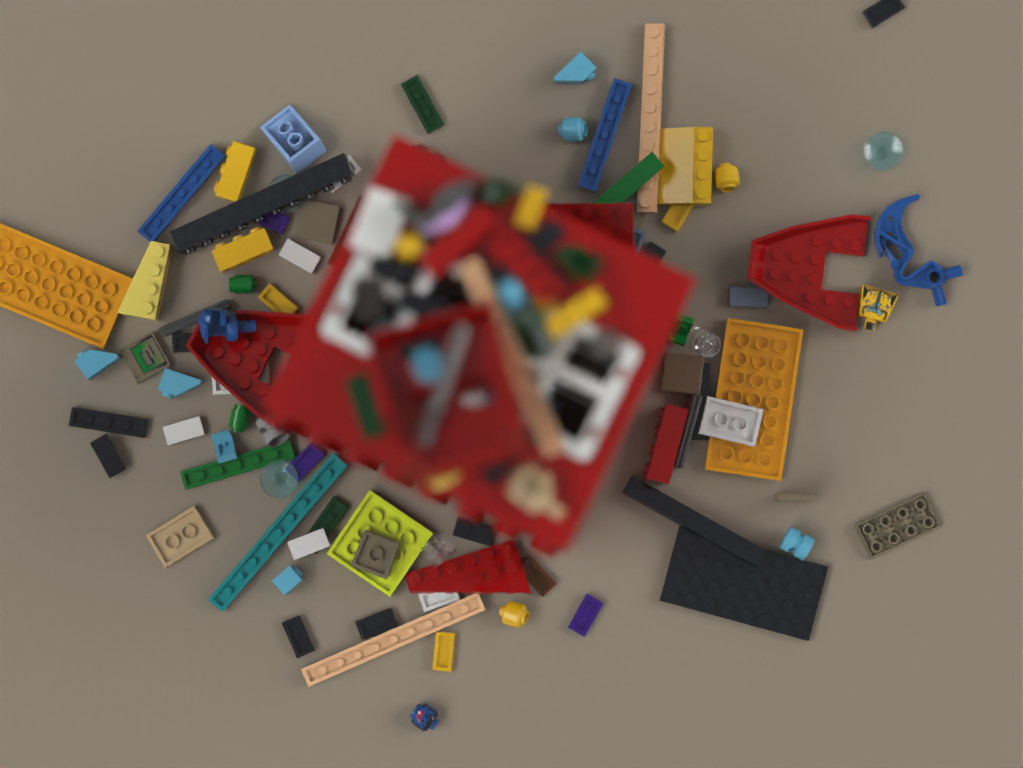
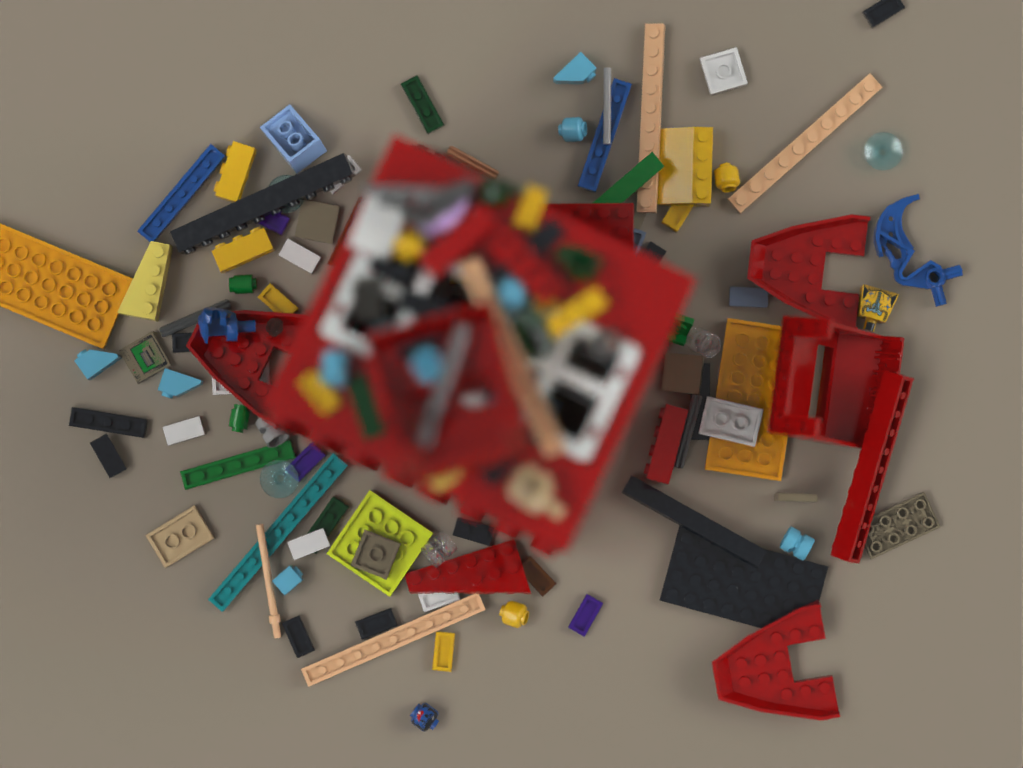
medium azure bracket [211,430,237,463] -> none
none -> light nougat bar [256,524,282,638]
none -> clear smoke plate [266,318,283,337]
none -> yellow tile [298,369,341,415]
none -> medium azure wheel [320,351,350,387]
none -> dark grey hinge [363,184,449,210]
none -> nougat axle [447,146,499,179]
none -> light grey bar [603,68,611,145]
none -> white plate [700,47,748,95]
none -> red piece [712,600,840,721]
none -> light nougat plate [728,73,882,214]
none -> red panel [767,316,905,449]
none -> red brick [830,370,914,564]

